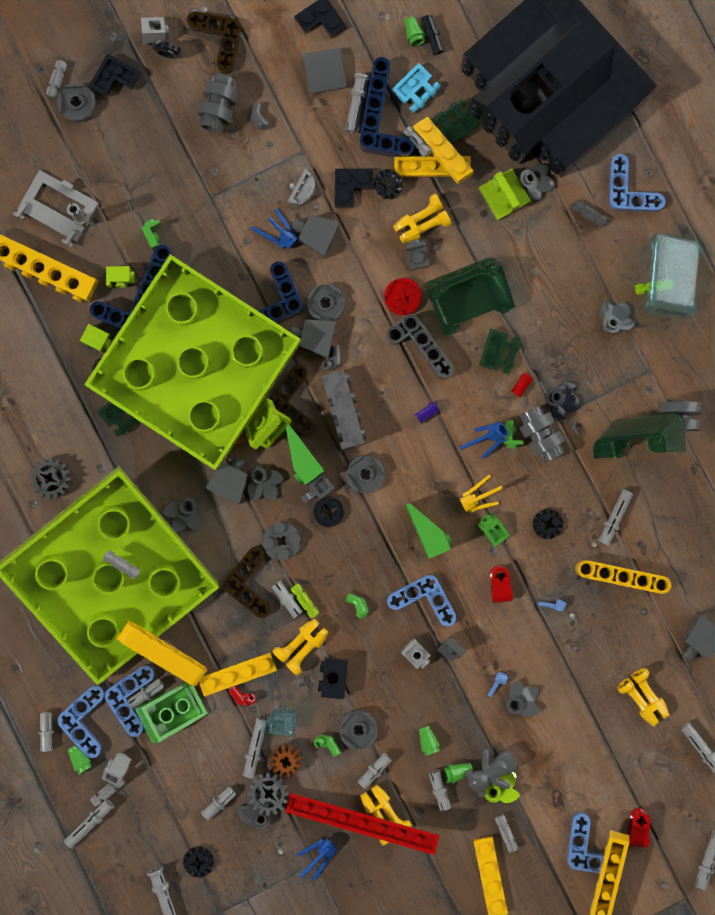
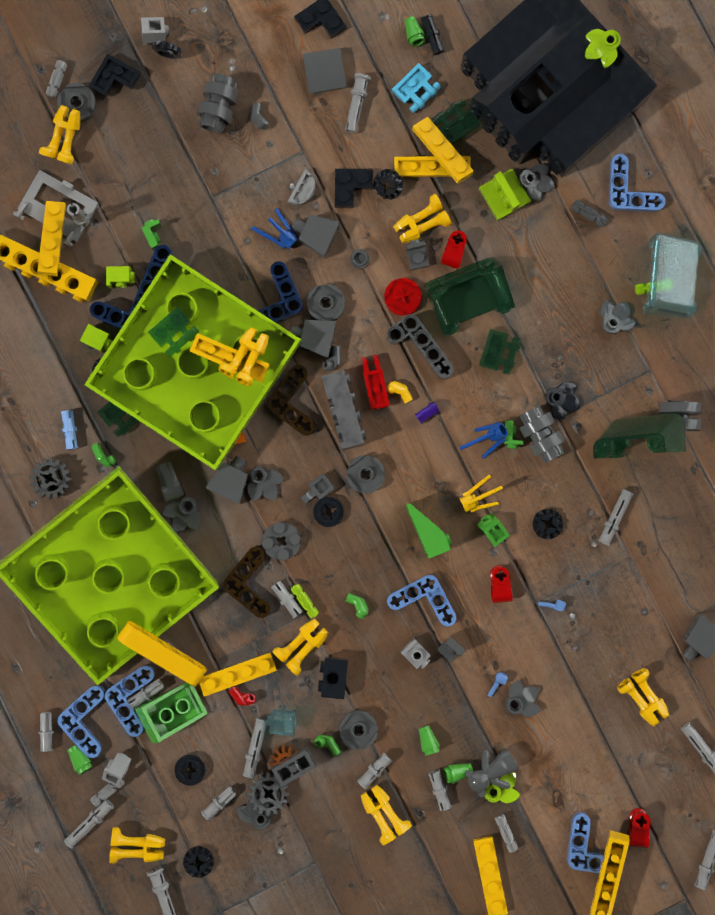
light grey axle [103,550,140,579] -> none
dark brown beam [187,11,242,75] -> none
lime bracket [244,398,292,449] -> none
red plate [285,793,440,855] -> none
bright green slope [286,424,325,485] -> none
blue plant [297,838,337,880] -> none
dark blue beam [360,57,414,158] -> none
light grey axle [404,126,432,157] -> none
red pin [511,373,533,398] -> none
yellow beam [575,560,671,594] -> none
none -> yellow plate [37,201,66,276]
none -> yellow piece [39,105,80,164]
none -> light blue pin [61,410,78,450]
none -> bright green arm [91,443,117,467]
none -> yellow piece [109,827,165,864]
none -> clear green plate [148,307,200,357]
none -> dark grey piece [155,461,185,503]
none -> black gear [175,754,206,786]
none -> yellow plate [190,333,270,383]
none -> yellow piece [218,327,269,386]
none -> dark grey brick [272,746,316,787]
none -> dark grey plate [350,249,369,269]
none -> red hinge [362,355,390,410]
none -> yellow arm [386,381,413,404]
none -> red piece [440,230,467,269]
none -> lime plate [585,29,621,68]

